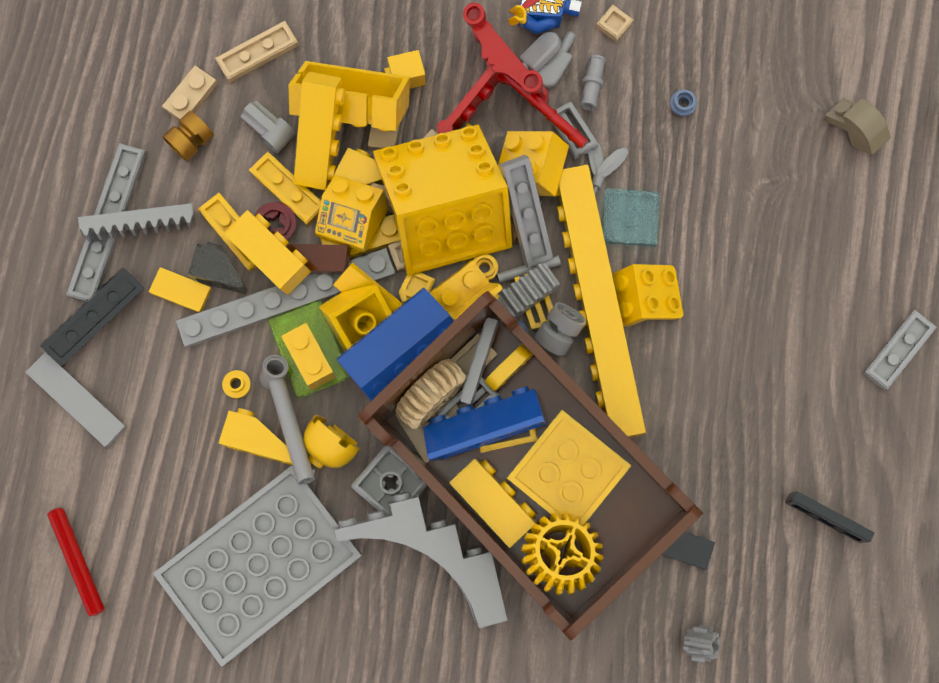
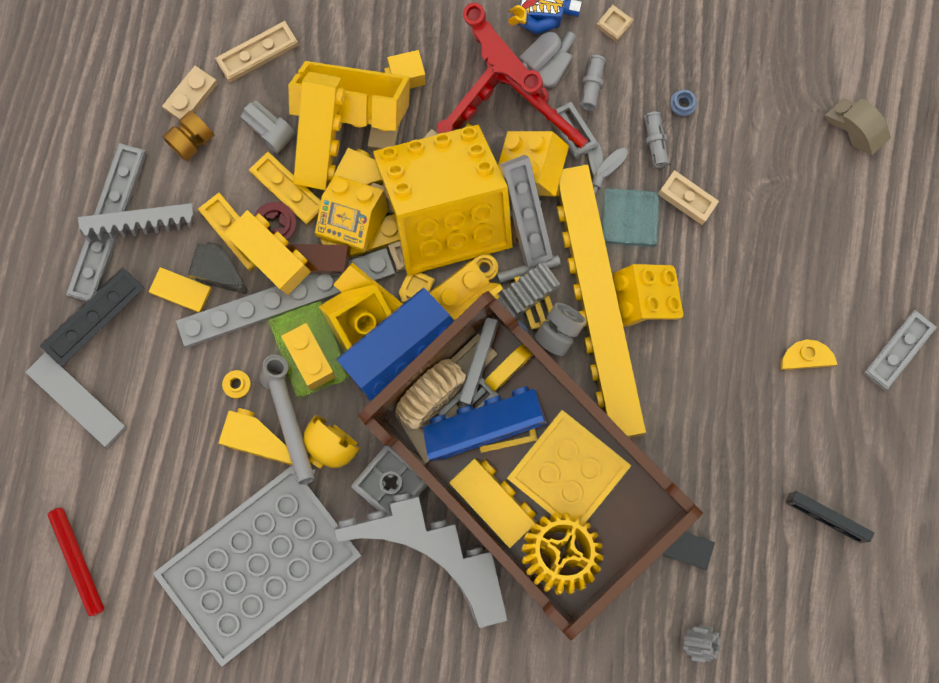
none -> light grey pin [644,111,670,168]
none -> tan plate [658,170,719,225]
none -> yellow plate [780,339,838,370]

